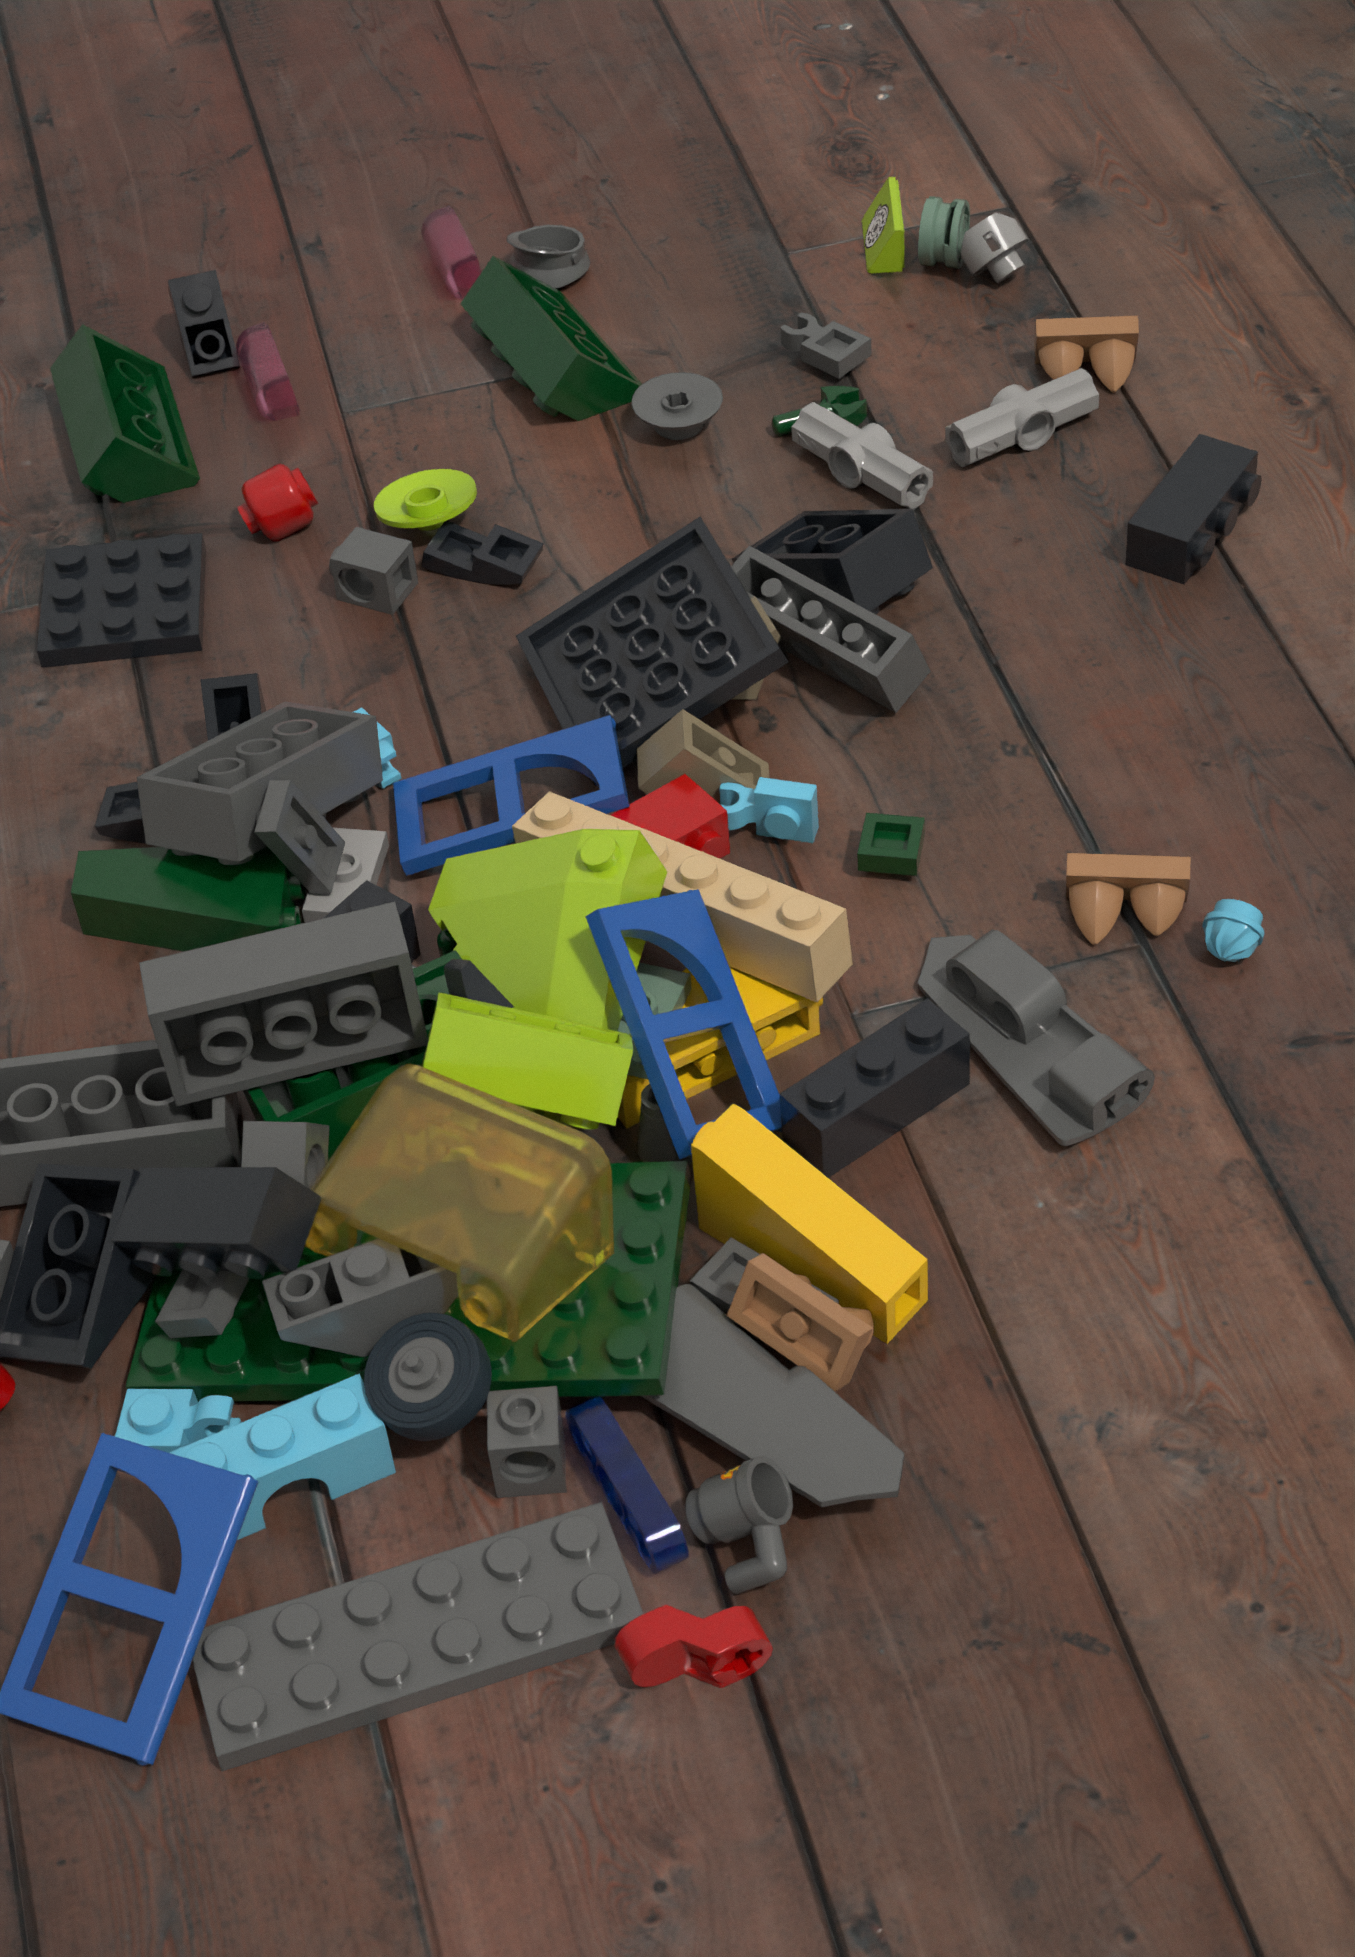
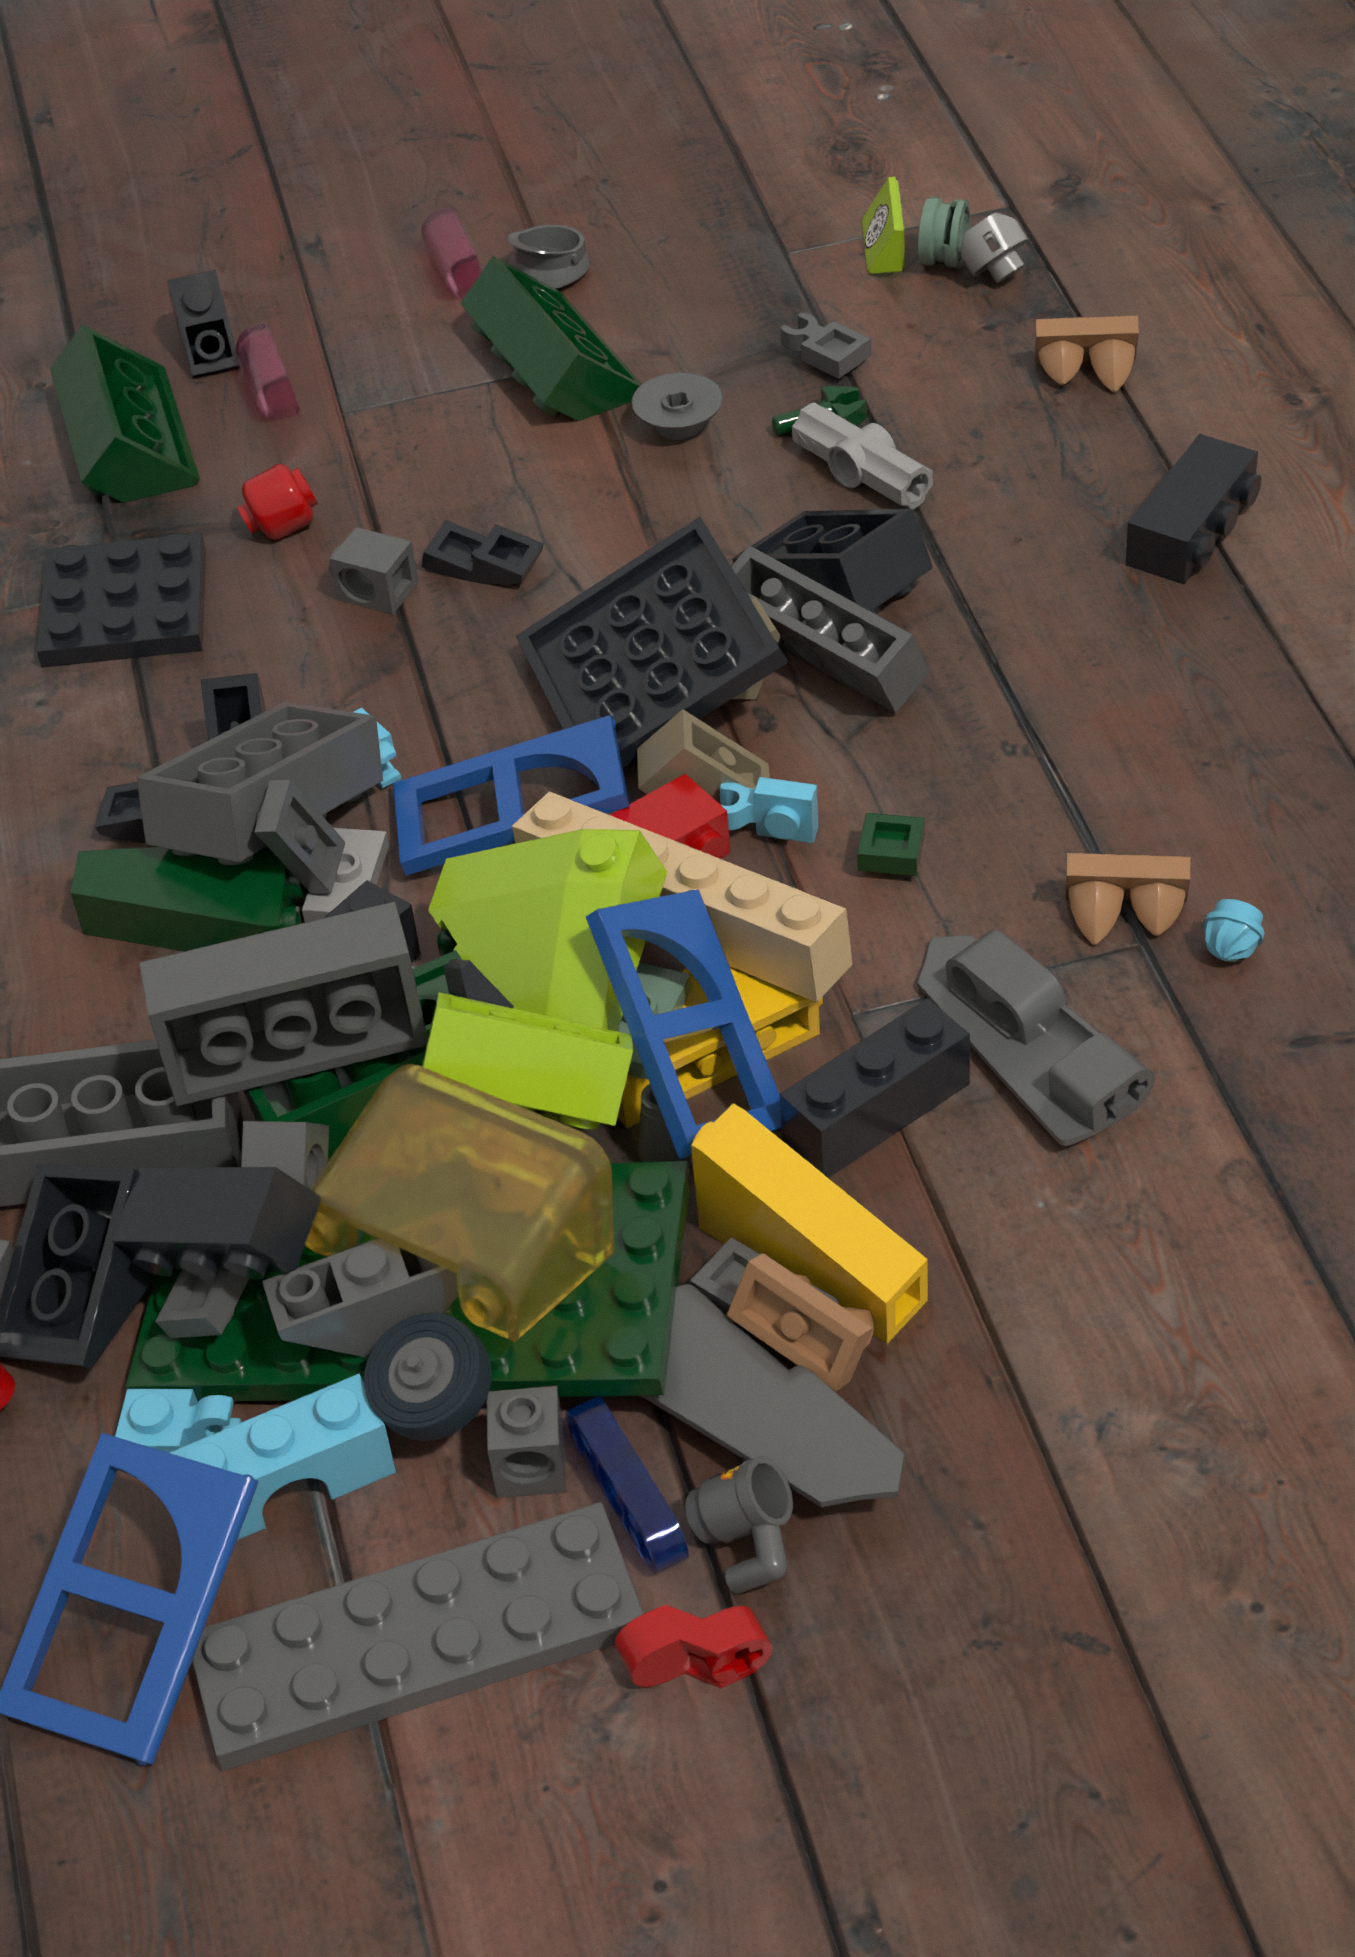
lime dish [374,469,477,531] -> none
light grey piece [945,368,1099,467] -> none

